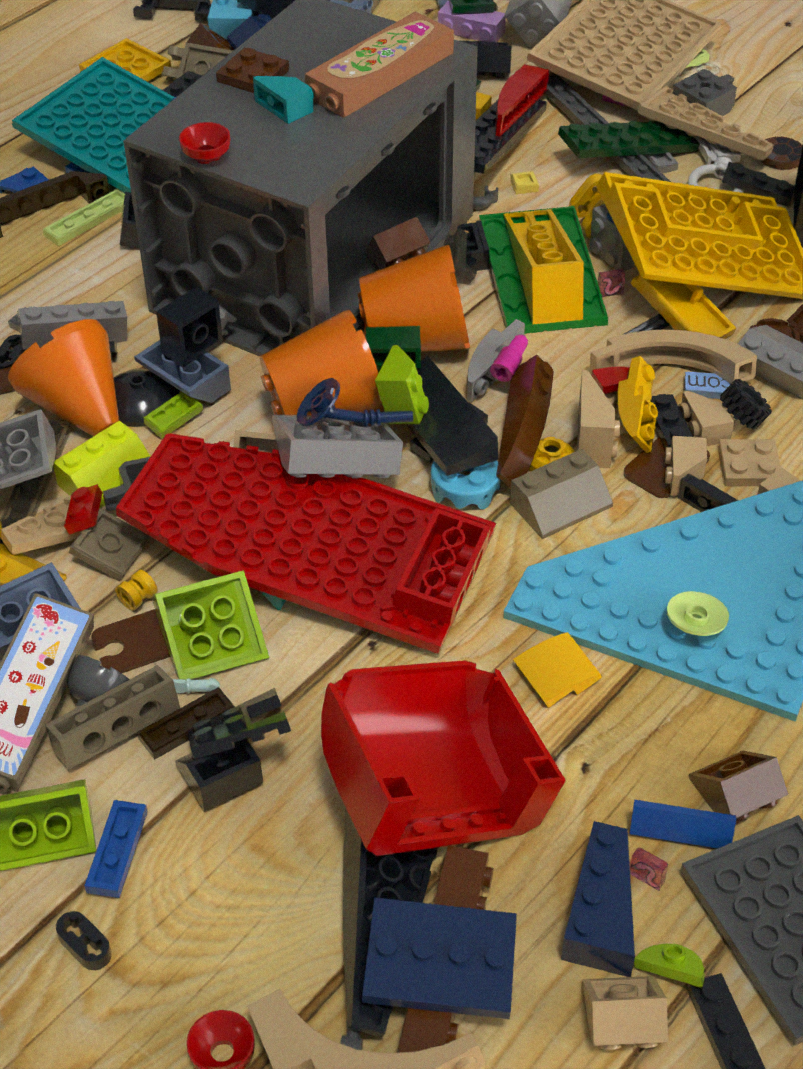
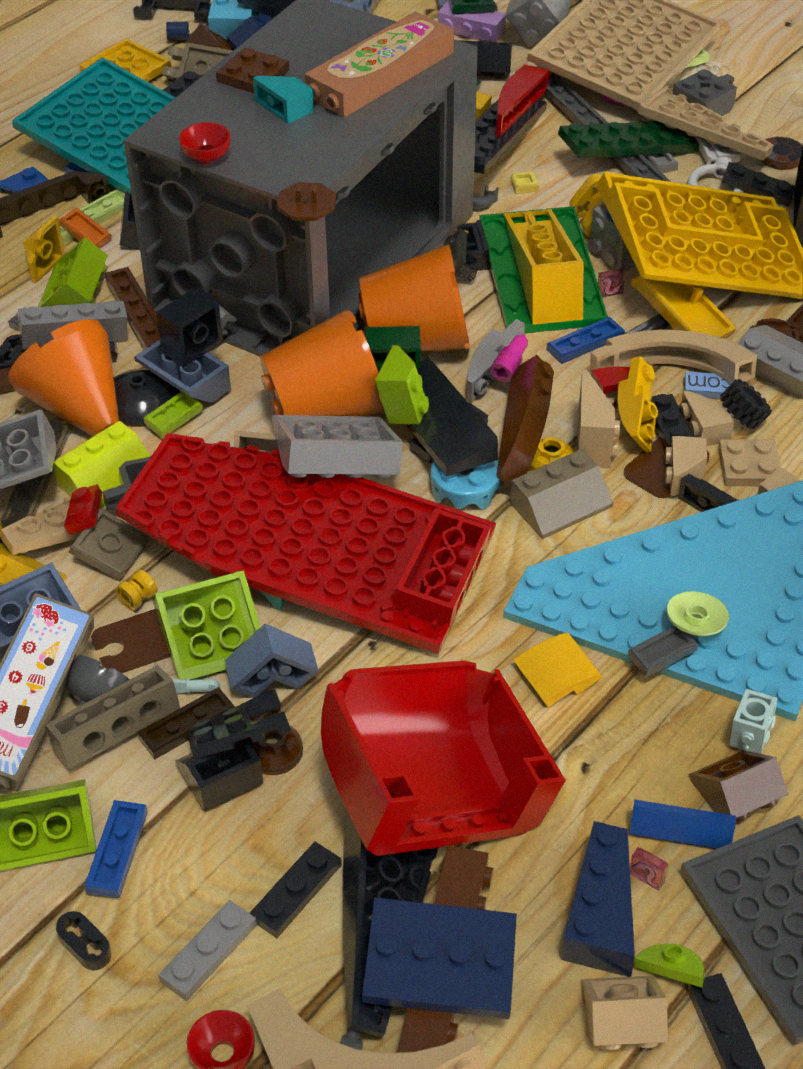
dark blue dish [297,378,413,426] -> none
reddish brown slope [365,217,431,269] -> none
none -> yellow slope [23,216,65,284]
none -> lime slope [38,237,108,307]
none -> orange tile [59,207,112,248]
none -> reddish brown plate [105,267,160,349]
none -> light grey plate [159,900,257,1002]
none -> dark blue beam [166,21,189,41]
none -> sand blue brick [225,624,319,698]
none -> reddish brown piece [247,726,303,775]
none -> black plate [250,841,342,938]
none -> reddish brown piece [277,182,336,221]
none -> blue tile [546,317,625,364]
none -> dark grey tile [628,626,698,678]
none -> light aqua head [729,689,778,754]

